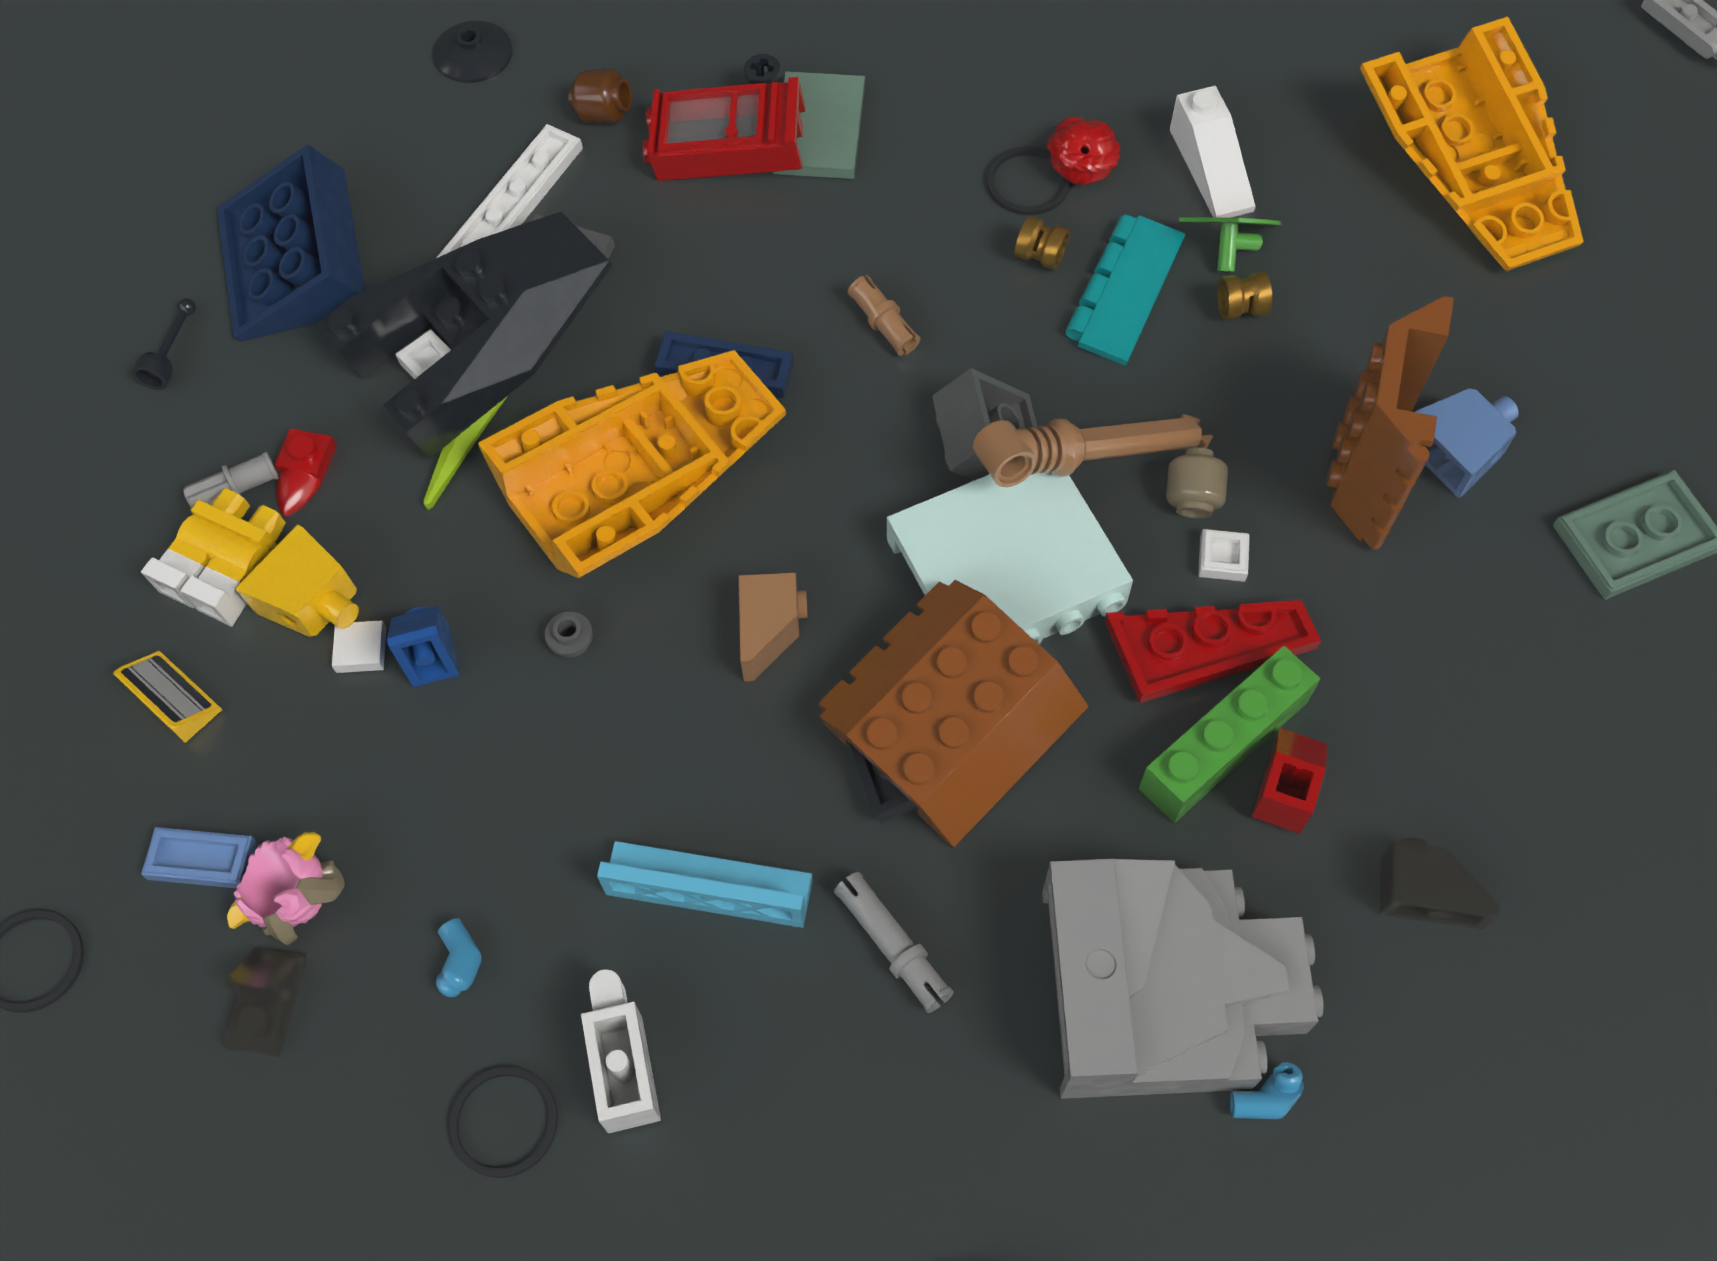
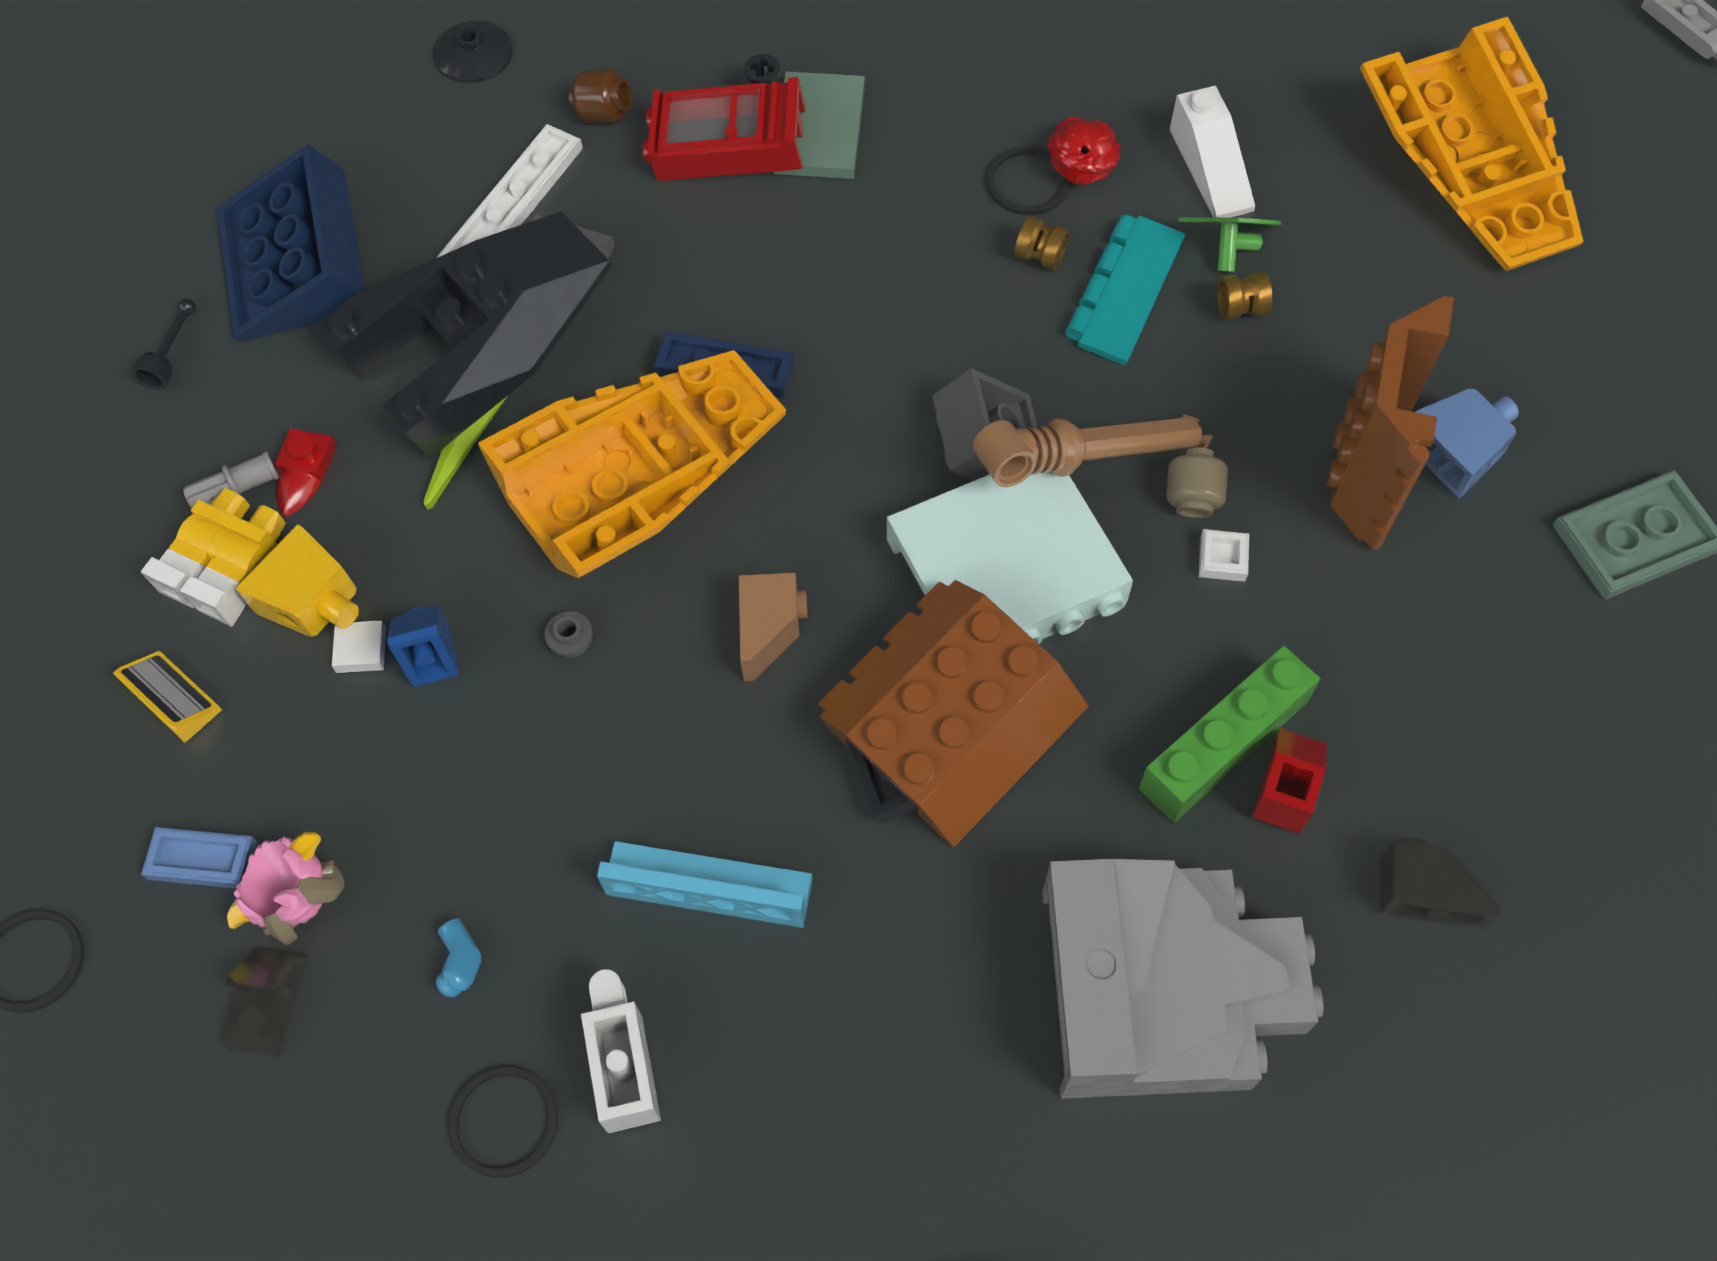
white plate [396,329,451,379] -> none
light grey pin [834,872,954,1013] -> none
medium nougat pin [848,275,920,356] -> none
red wing [1104,600,1321,703] -> none
dark azure arm [1230,1062,1304,1119] -> none

